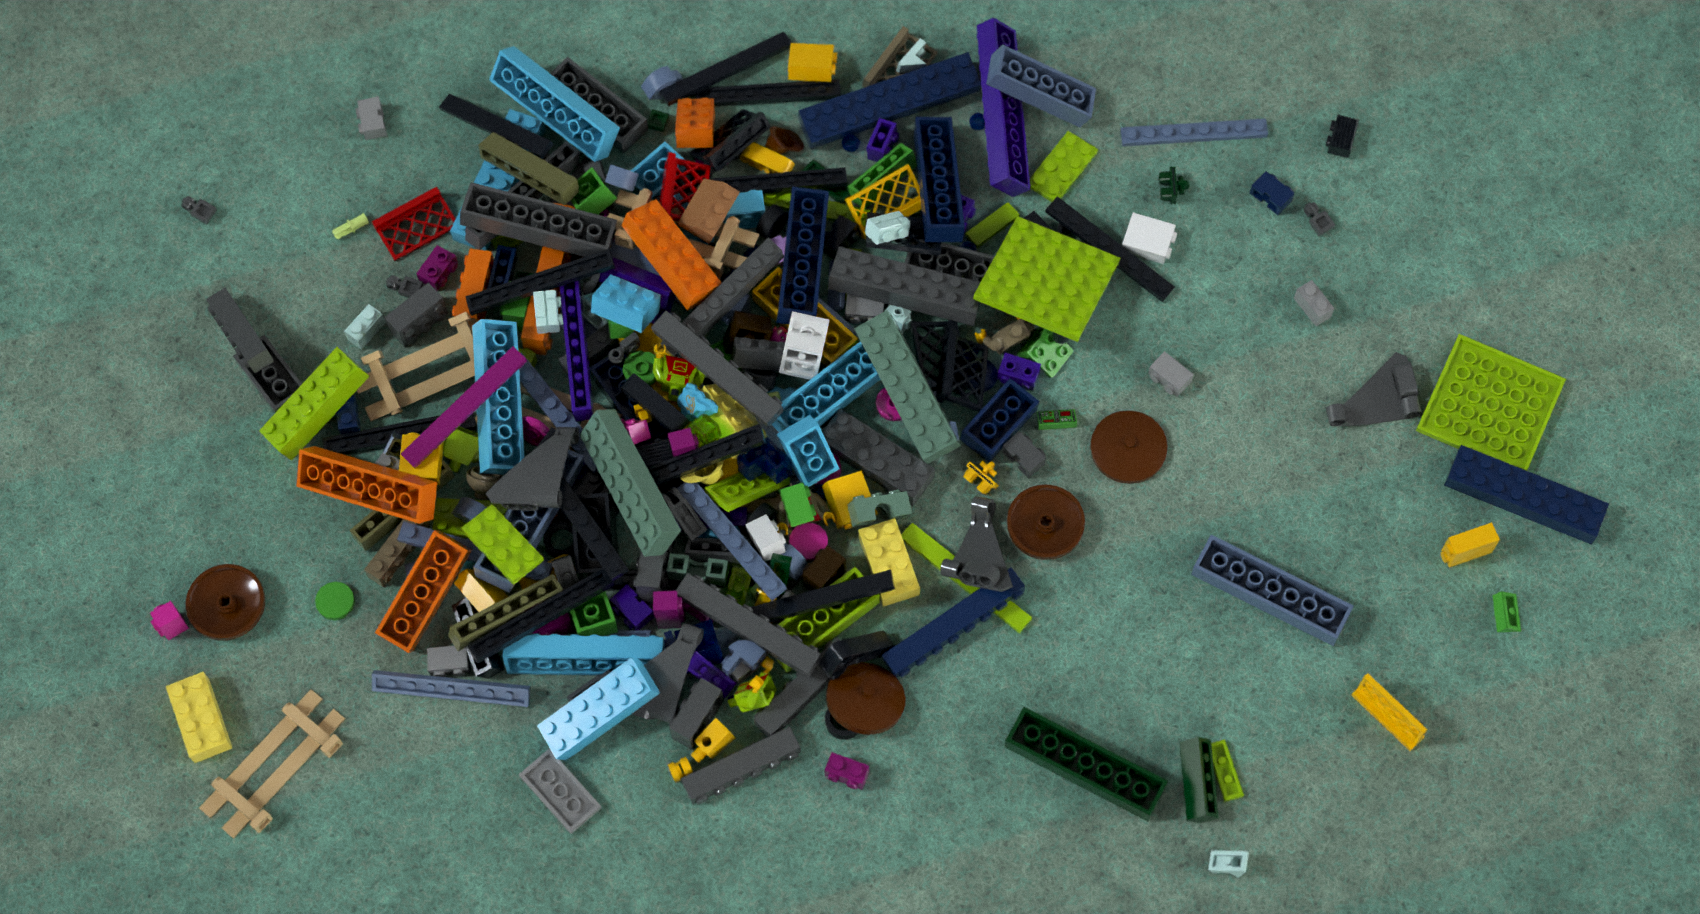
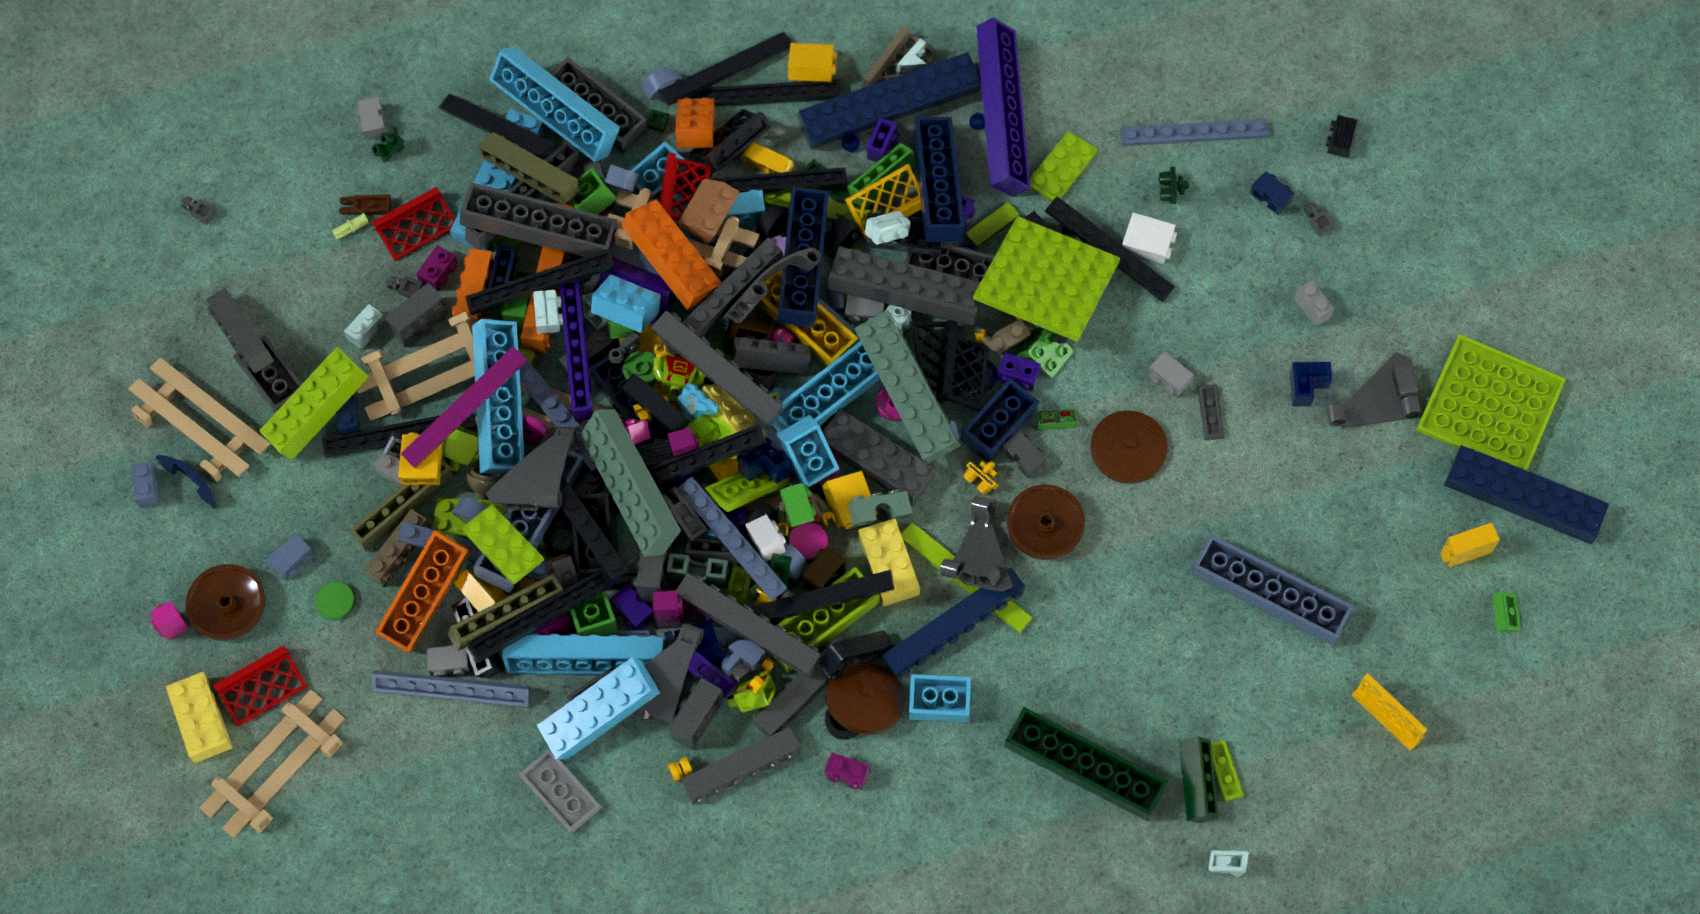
orange brick [296,446,437,524] -> none
light yellow piece [680,461,724,485] -> none
yellow torso [691,718,736,763] -> none
reddish brown piece [765,126,804,155] -> none
white bracket [779,311,830,380] -> none
sand blue brick [986,44,1096,127] -> none
none -> tan fence [128,357,271,483]
none -> sand blue brick [132,462,159,508]
none -> dark blue slope [155,455,216,509]
none -> red fence [213,645,308,727]
none -> sand blue brick [266,533,314,580]
none -> reddish brown hinge [339,194,392,215]
none -> dark green hips [371,127,404,162]
none -> dark grey panel [722,248,821,323]
none -> medium azure brick [909,674,971,722]
none -> dark grey tile [1197,384,1224,440]
none -> clear blue brick [1289,362,1332,406]

